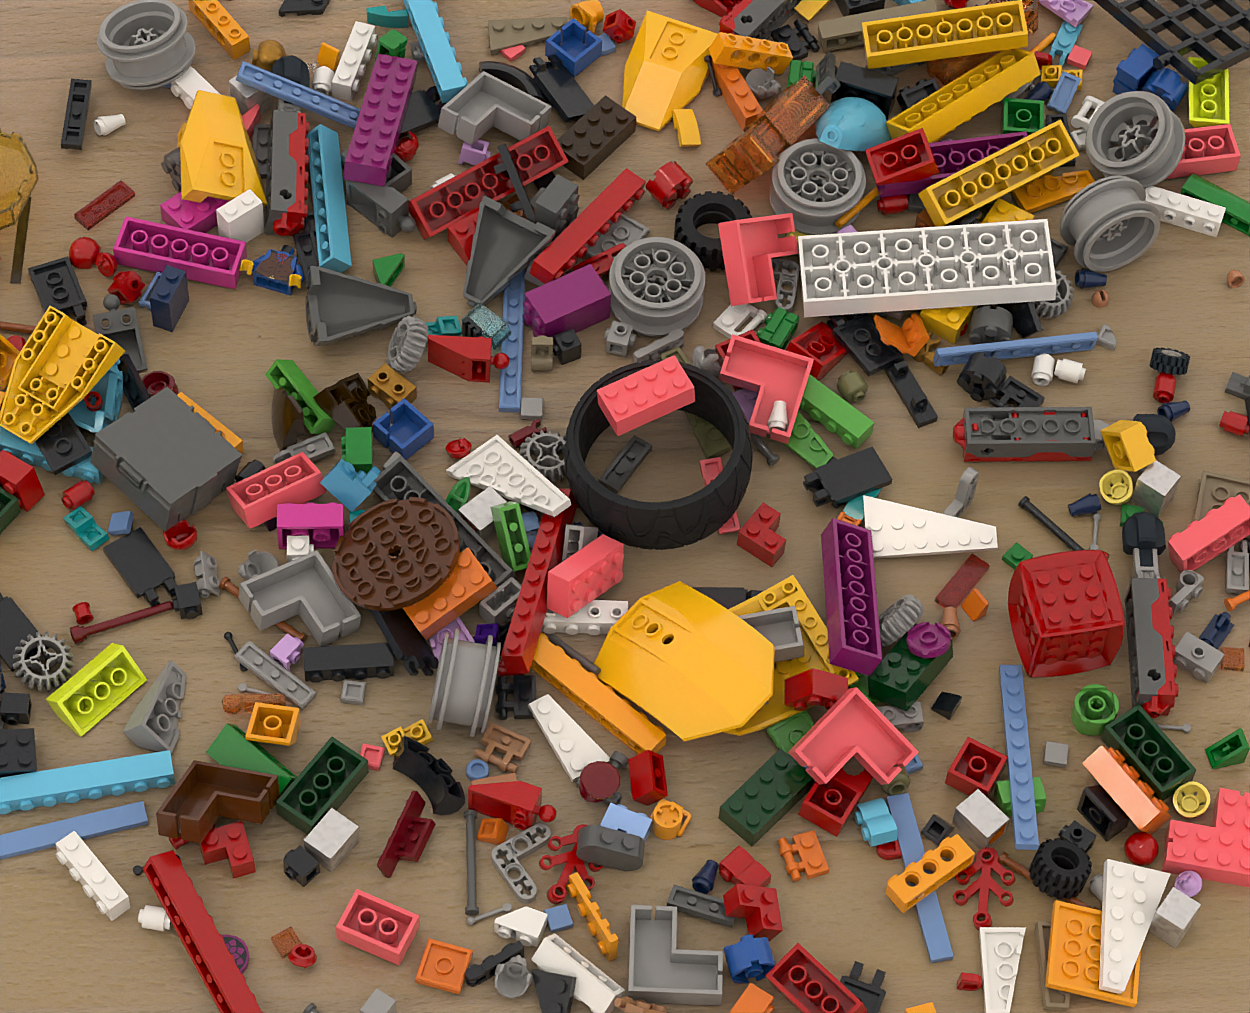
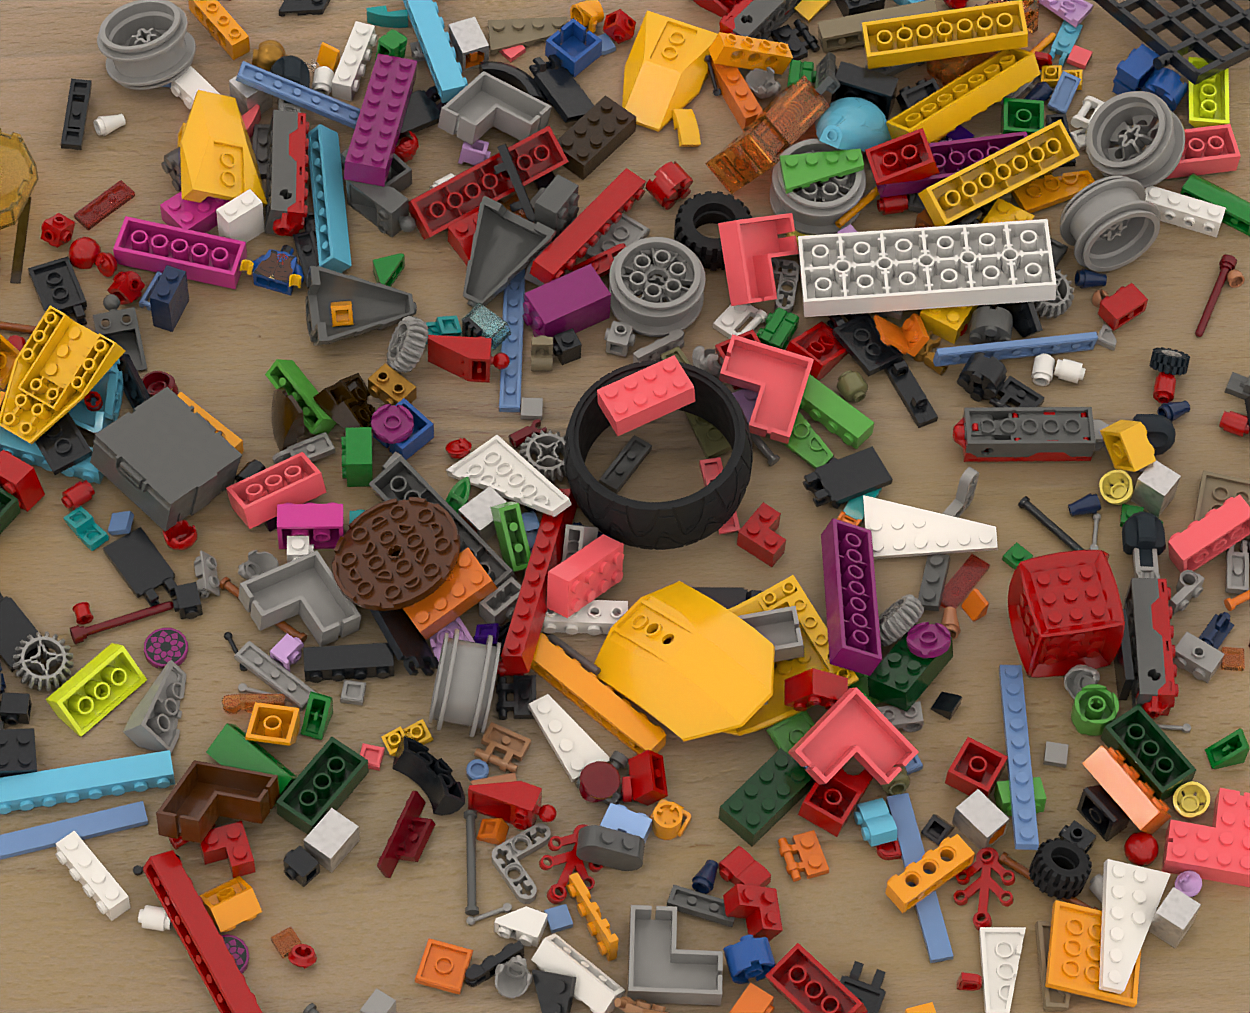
dark azure hinge [320,459,381,512] -> none
coral brick [336,889,420,966] -> none
white cone [767,401,788,432] -> none
none -> red brick [40,213,75,248]
none -> tile [144,628,188,668]
none -> light orange slope [199,876,262,932]
none -> green slope [300,691,333,740]
none -> light orange slope [331,301,354,327]
none -> magenta tile [371,404,414,444]
none -> flat silver piece [449,17,489,72]
none -> red tile [620,776,632,803]
none -> bright green wing [779,148,864,194]
none -> dark grey plate [918,554,950,611]
none -> dark purple tile [945,125,974,141]
none -> light grey hair [1064,664,1100,699]
none -> red brick [1098,283,1148,331]
none -> black tile [1114,609,1134,700]
none -> dark red piece [1195,254,1237,337]

